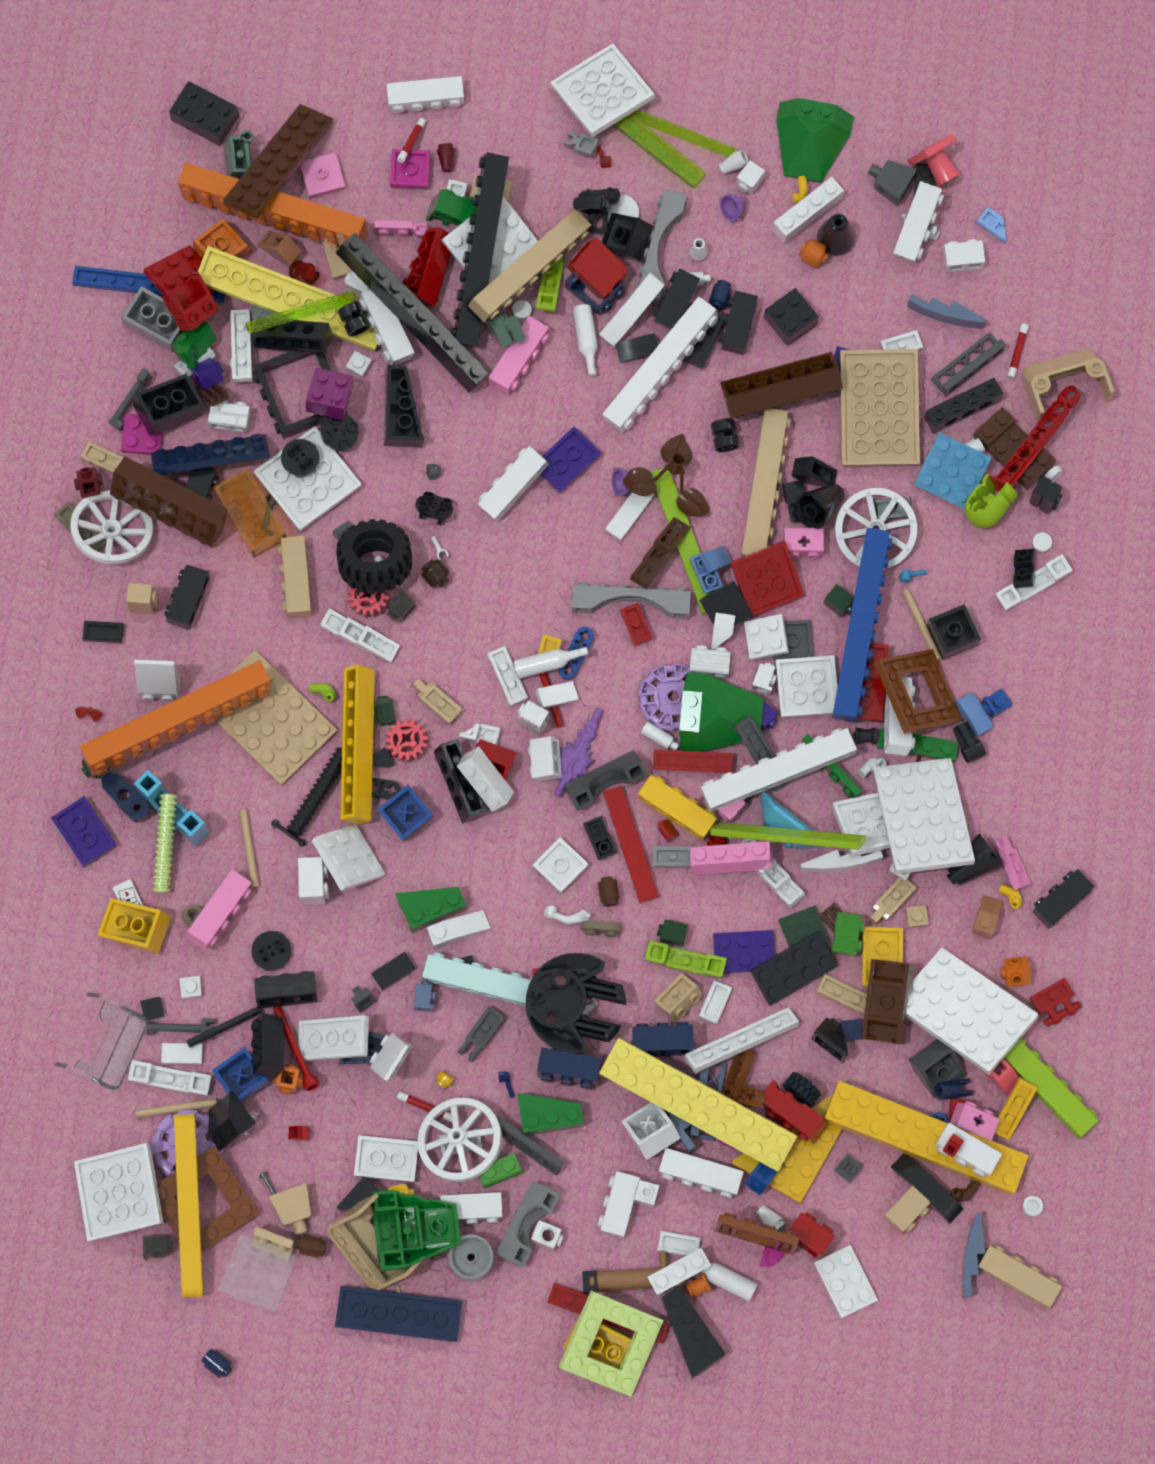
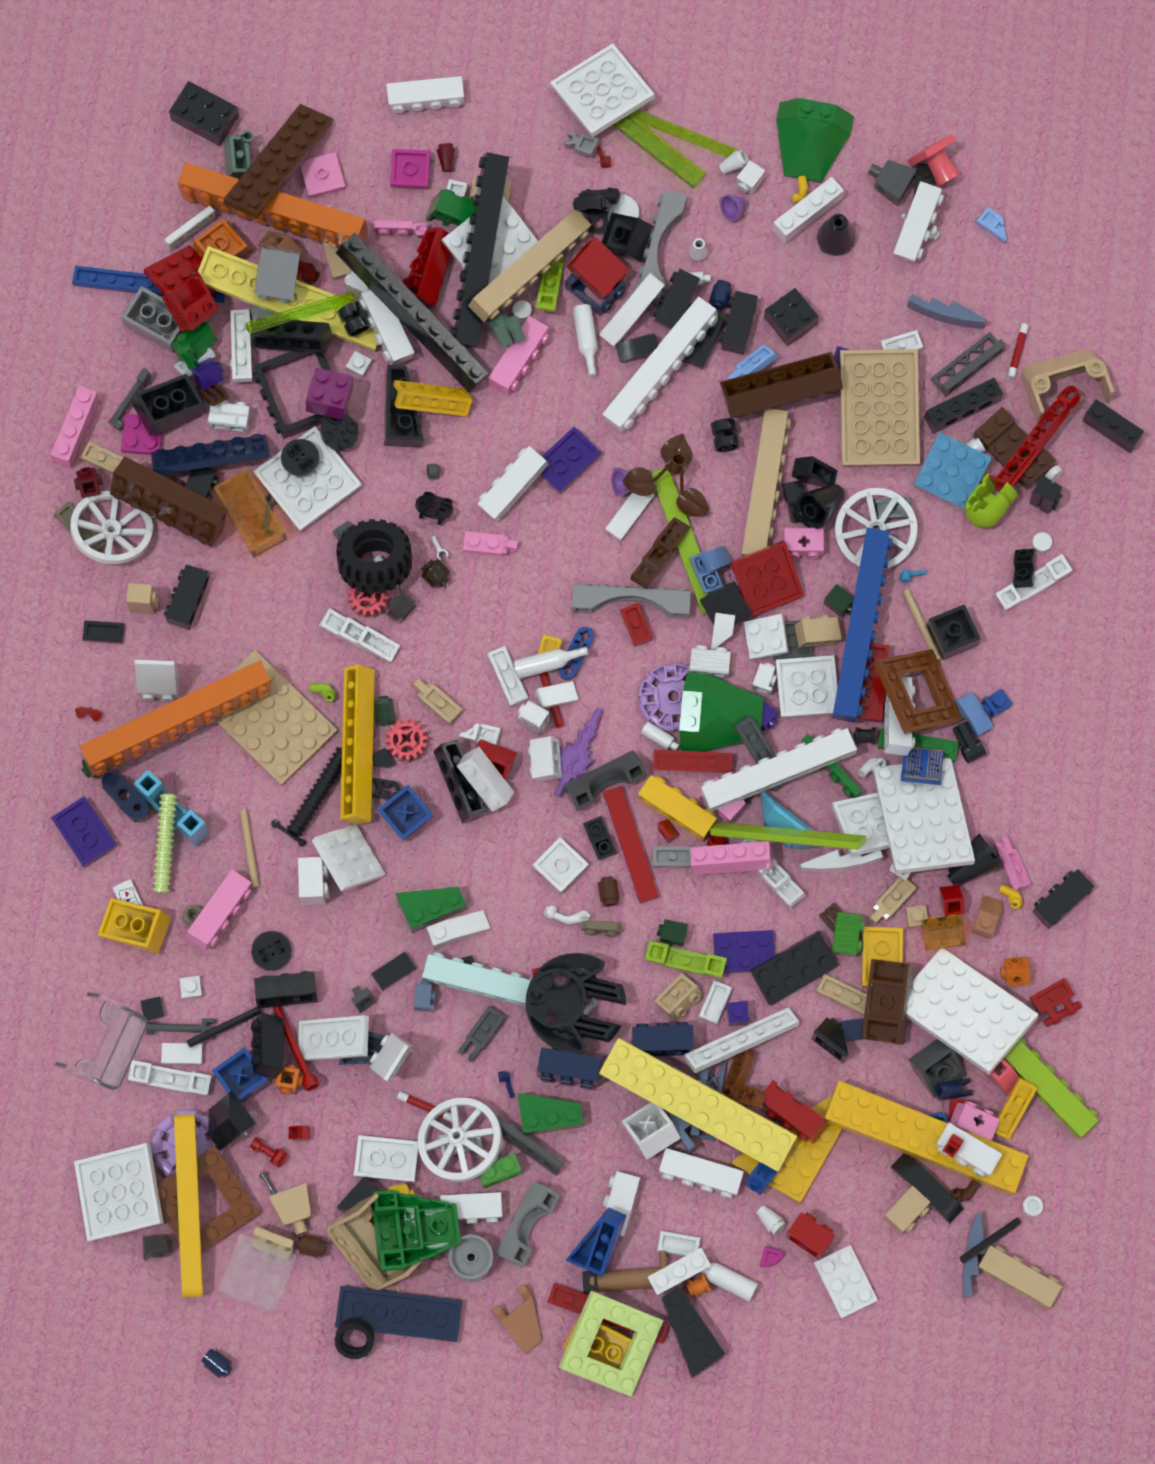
tan bar [136,1098,217,1118] -> none
tan brick [278,536,312,618] -> none
red bar [397,118,426,163] -> none
yellow plate [435,1070,454,1089] -> none
white brick [531,1220,564,1250] -> none
white brick [634,1180,659,1208] -> none
dark orange plate [715,1212,799,1255] -> none
clear green tile [778,905,830,947] -> none
black wheel [783,1072,821,1107] -> none
orange head [799,239,828,267] -> none
dark grey tile [834,1154,863,1183] -> none
white brick [942,239,985,273] -> none
none -> bright pink brick [51,386,100,468]
none -> white tile [164,206,216,251]
none -> red bar [250,1137,288,1168]
none -> light grey slope [254,245,300,303]
none -> black tyre [335,1318,375,1359]
none -> yellow fence [393,380,473,417]
none -> bright pink hinge [463,531,518,556]
none -> nougat flag [491,1284,542,1354]
none -> blue wedge [565,1207,627,1277]
none -> dark purple brick [726,1001,749,1027]
none -> light blue hinge [727,344,778,380]
none -> tan brick [795,615,842,648]
none -> blue tile [901,747,944,785]
none -> clear yellow brick [921,914,965,951]
none -> red brick [939,884,965,917]
none -> black bar [960,1218,1021,1263]
none -> black brick [1082,399,1144,453]

